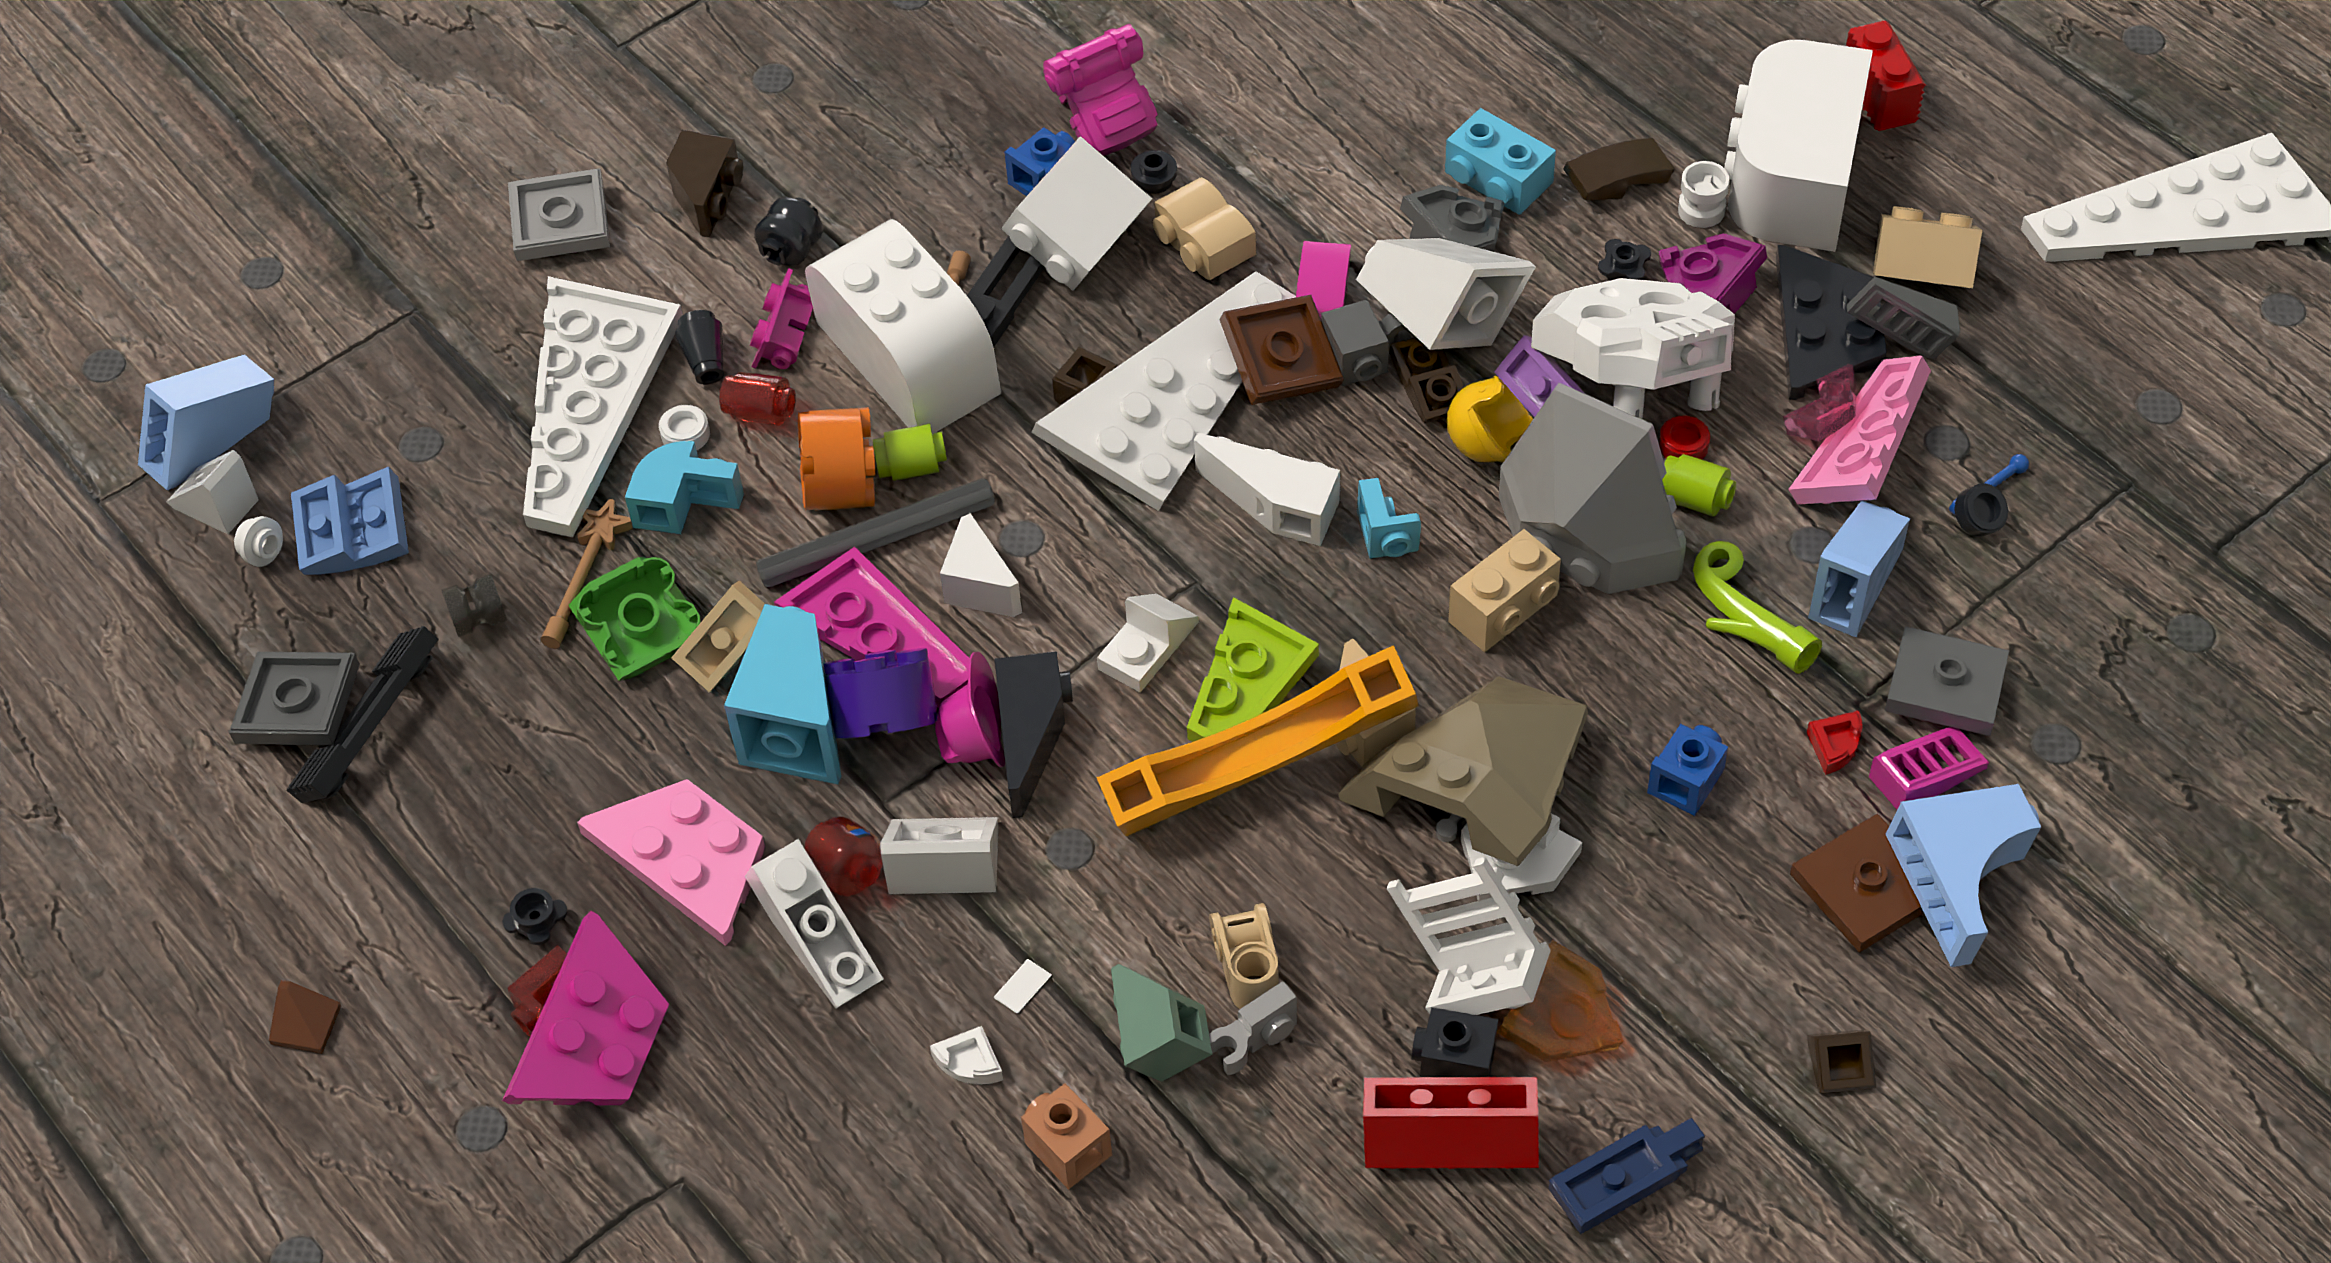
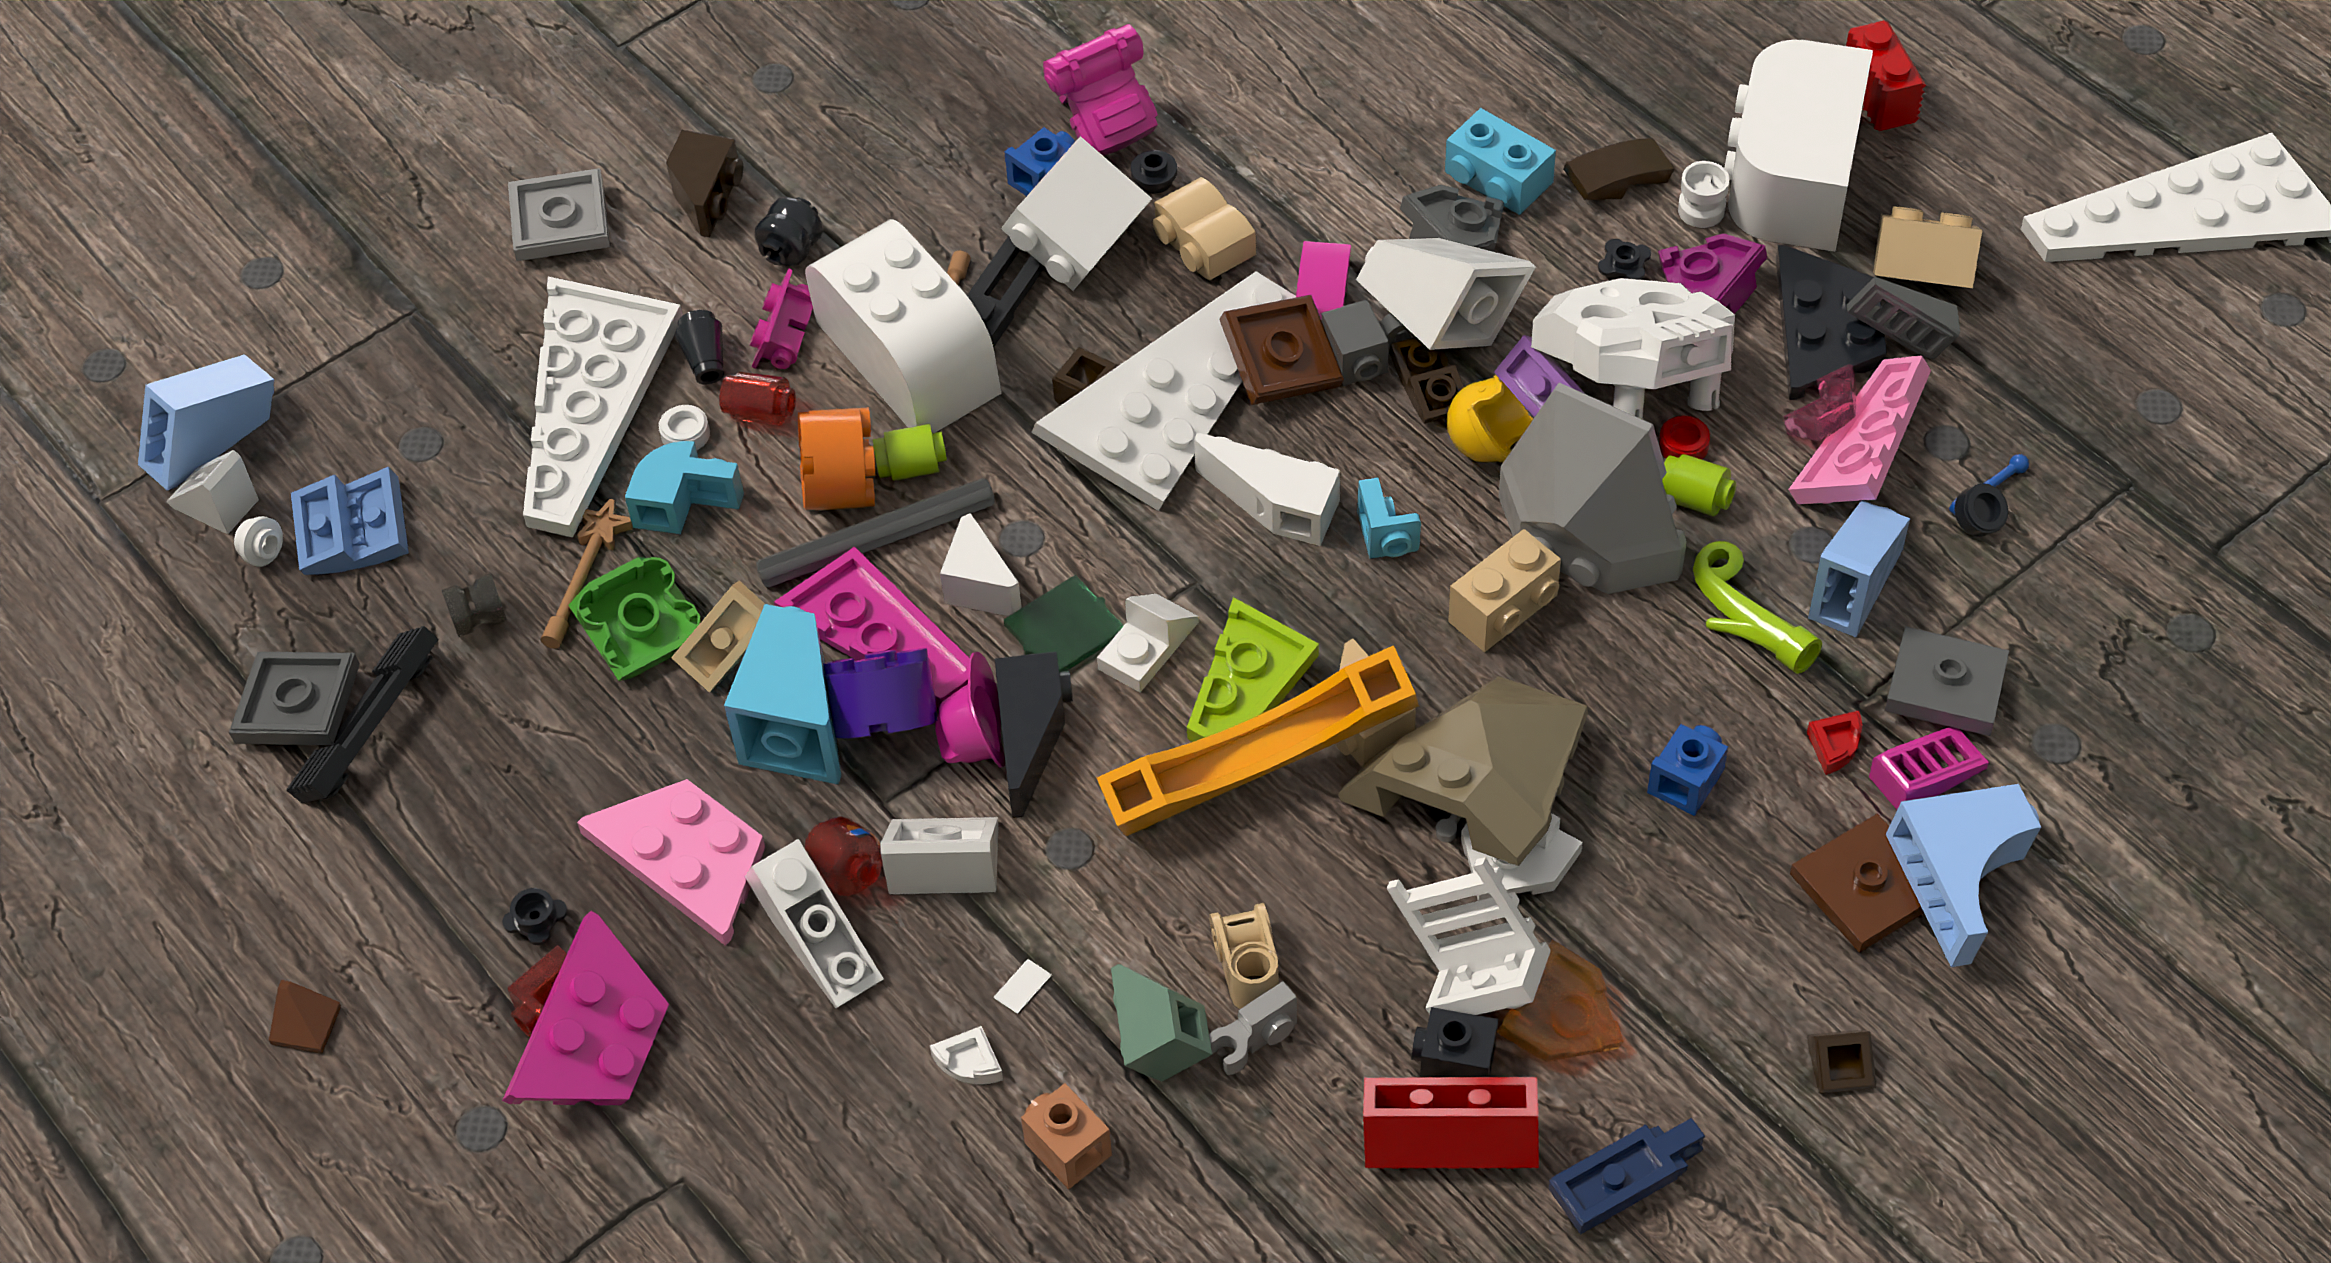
none -> clear green piece [1003,575,1123,672]

